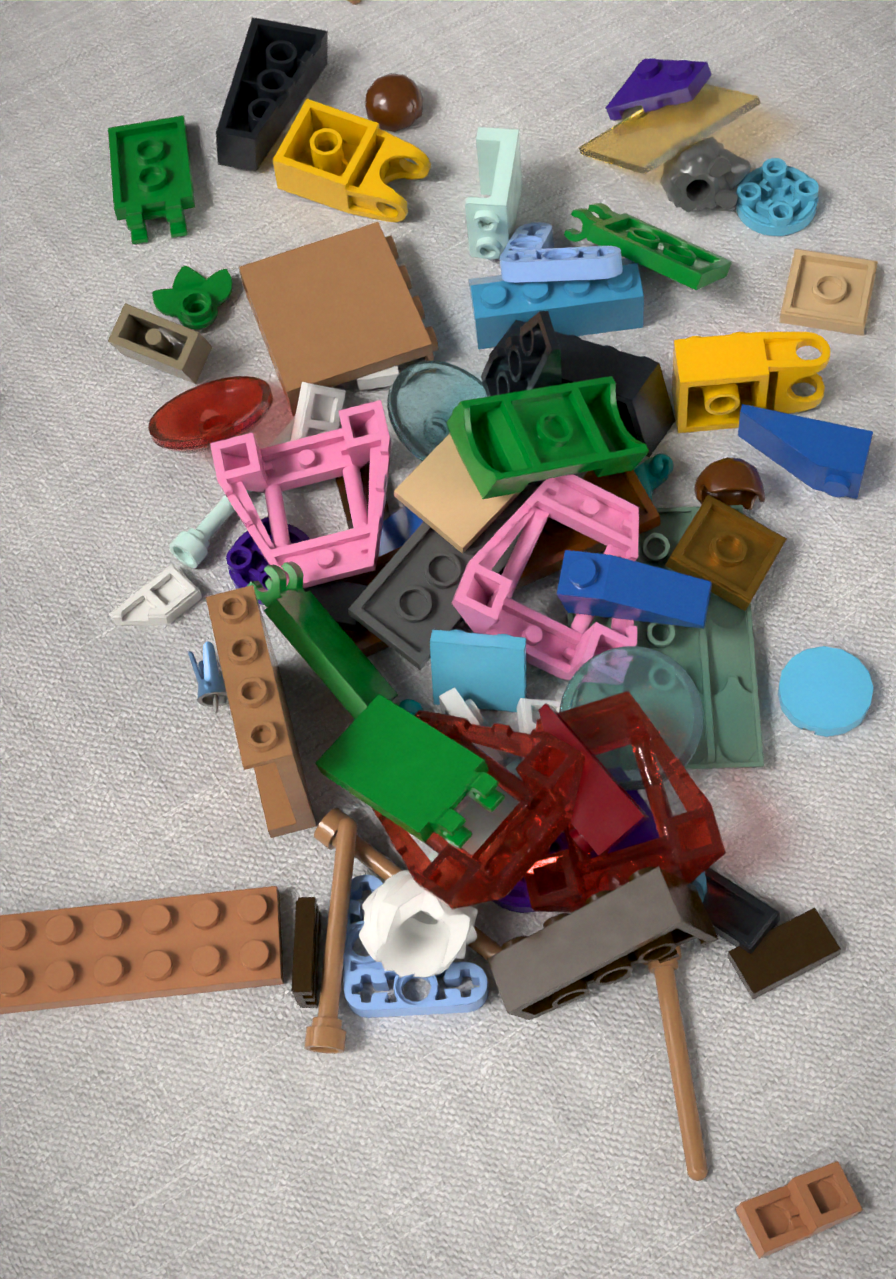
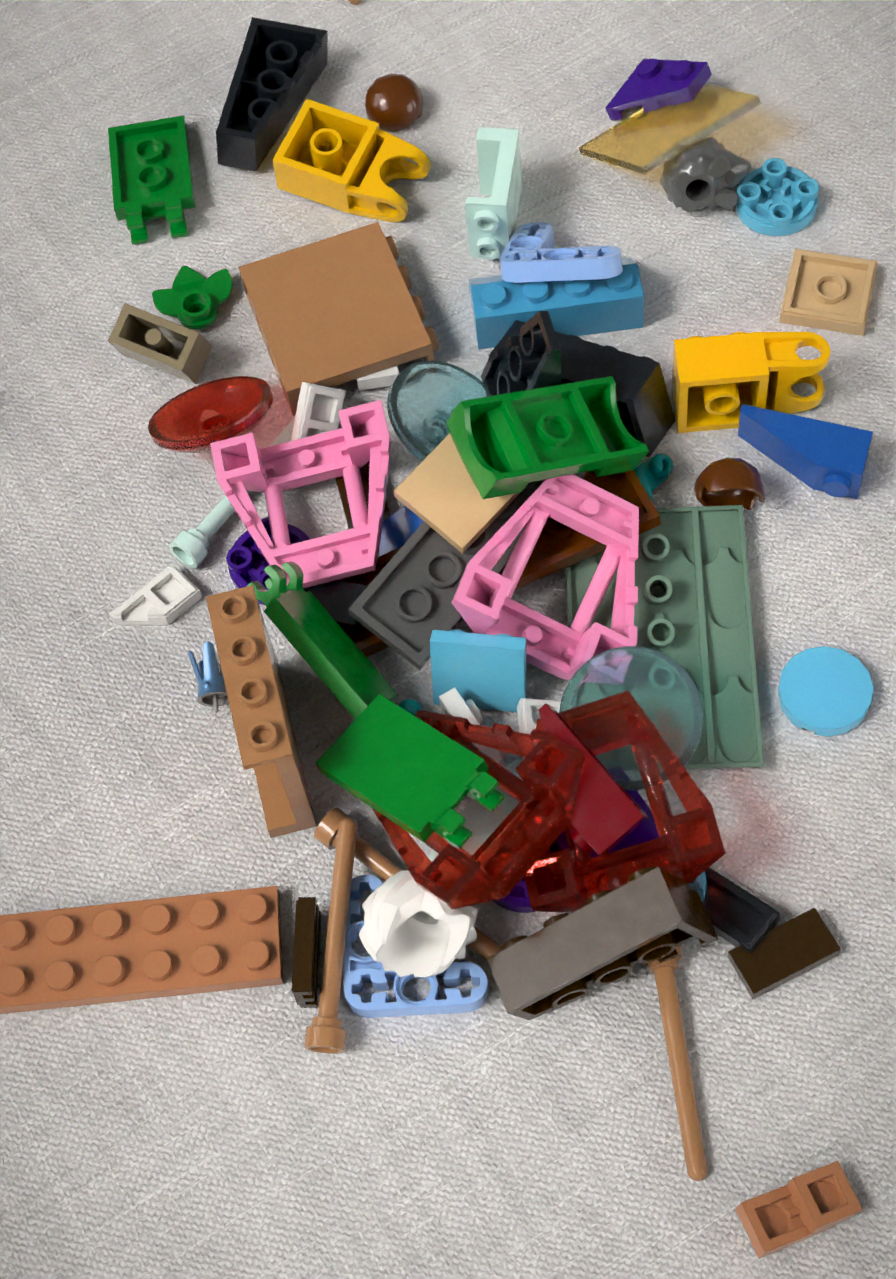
blue slope [556,550,712,629] -> none
green tile [564,203,732,290] -> none
pearl gold tile [665,495,787,611] -> none

